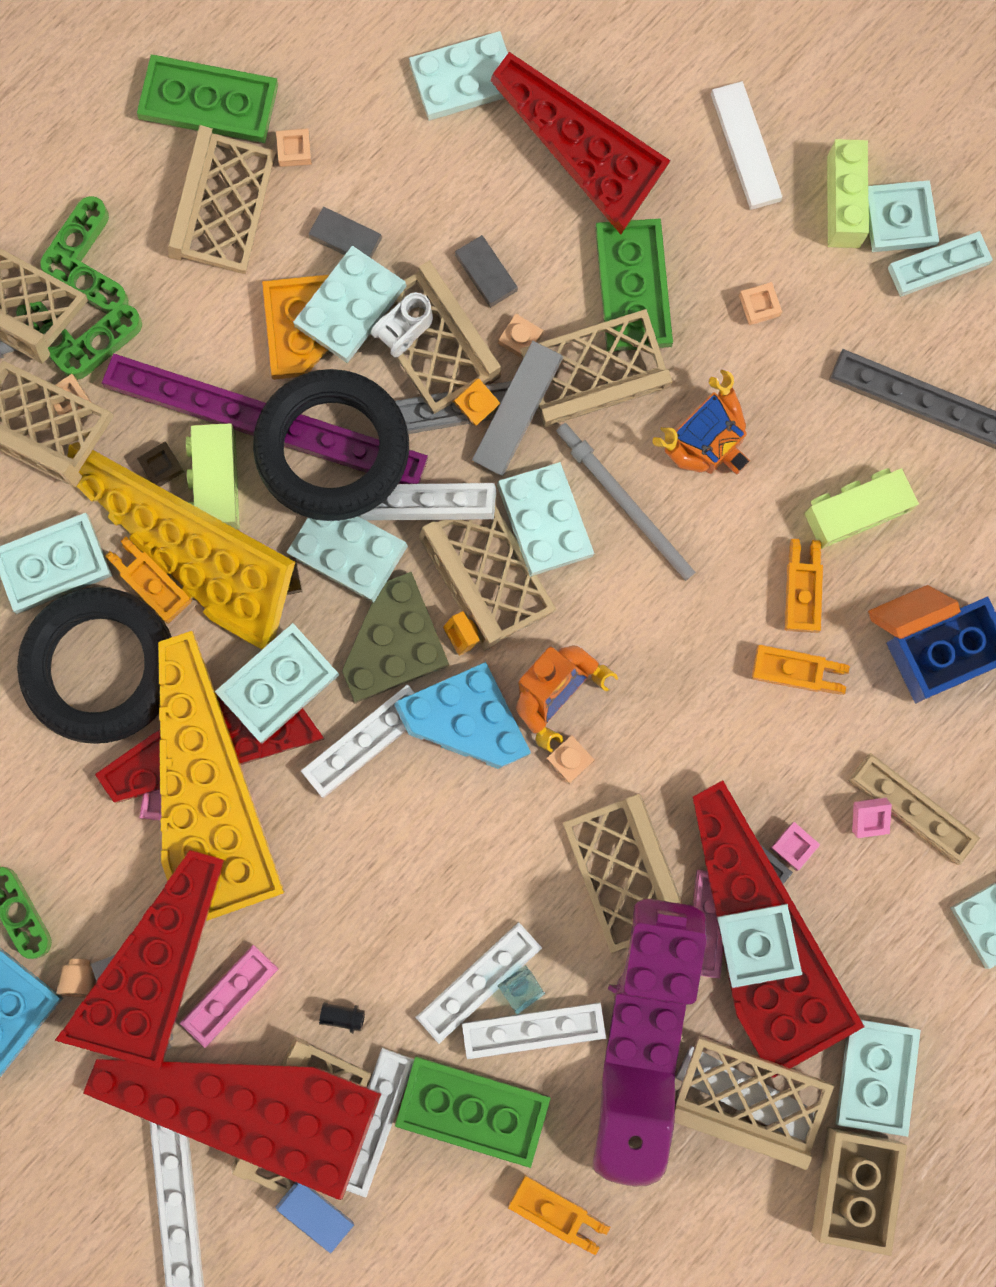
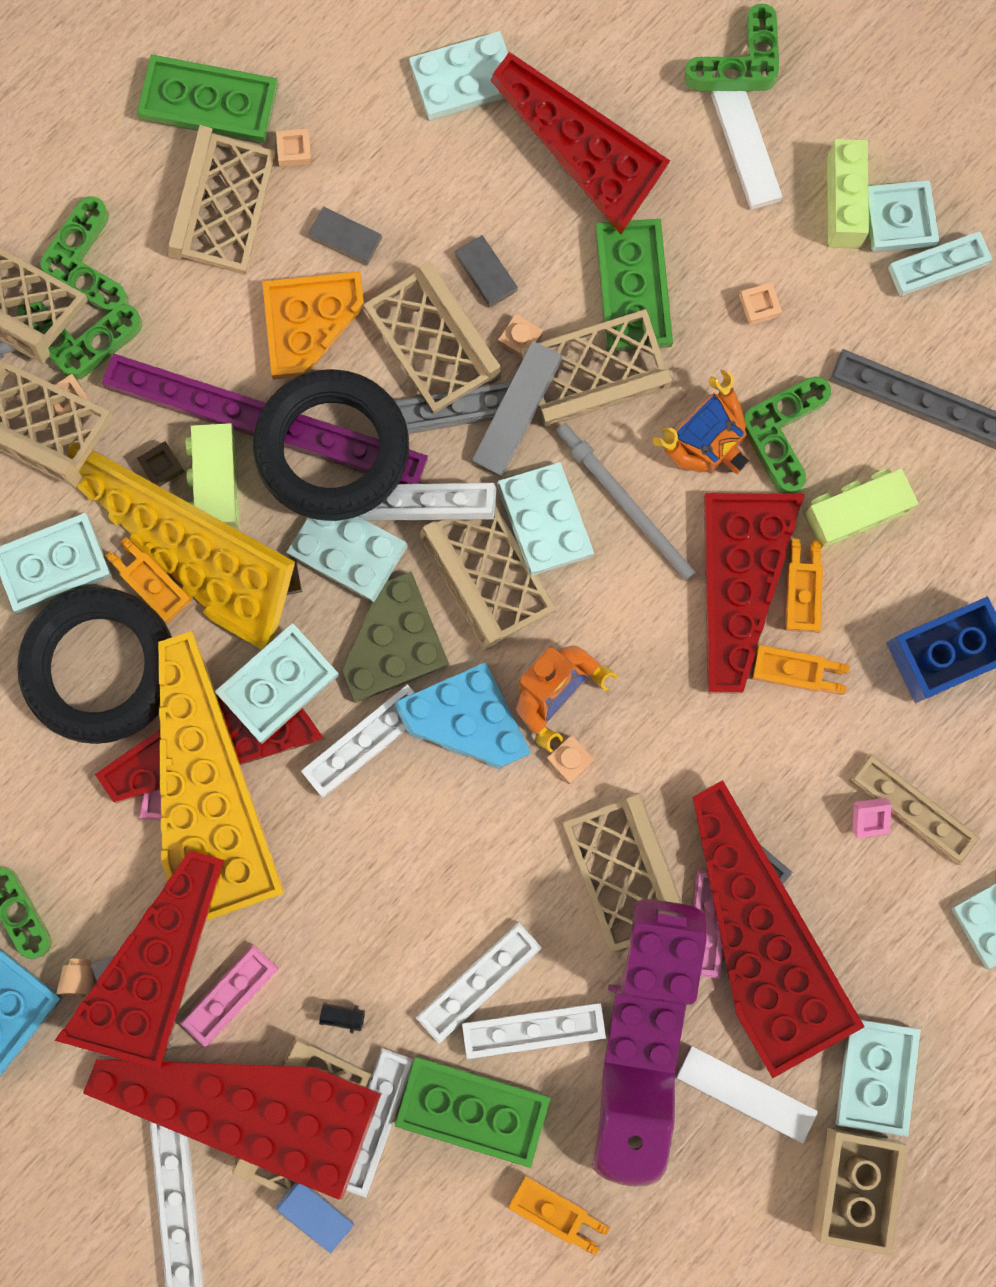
light aqua plate [293,246,406,363] -> none
white piece [371,292,433,358] -> none
light orange plate [443,611,480,656] -> none
light orange plate [452,378,501,426] -> none
clear light blue plate [497,965,545,1015] -> none
tan fence [675,1036,834,1170] -> none
light aqua plate [717,904,802,988] -> none
bright pink plate [770,822,820,871] -> none
orange tile [868,585,961,639] -> none
none -> bright green beam [684,4,779,91]
none -> red wing [704,493,805,694]
none -> bright green beam [744,376,831,494]

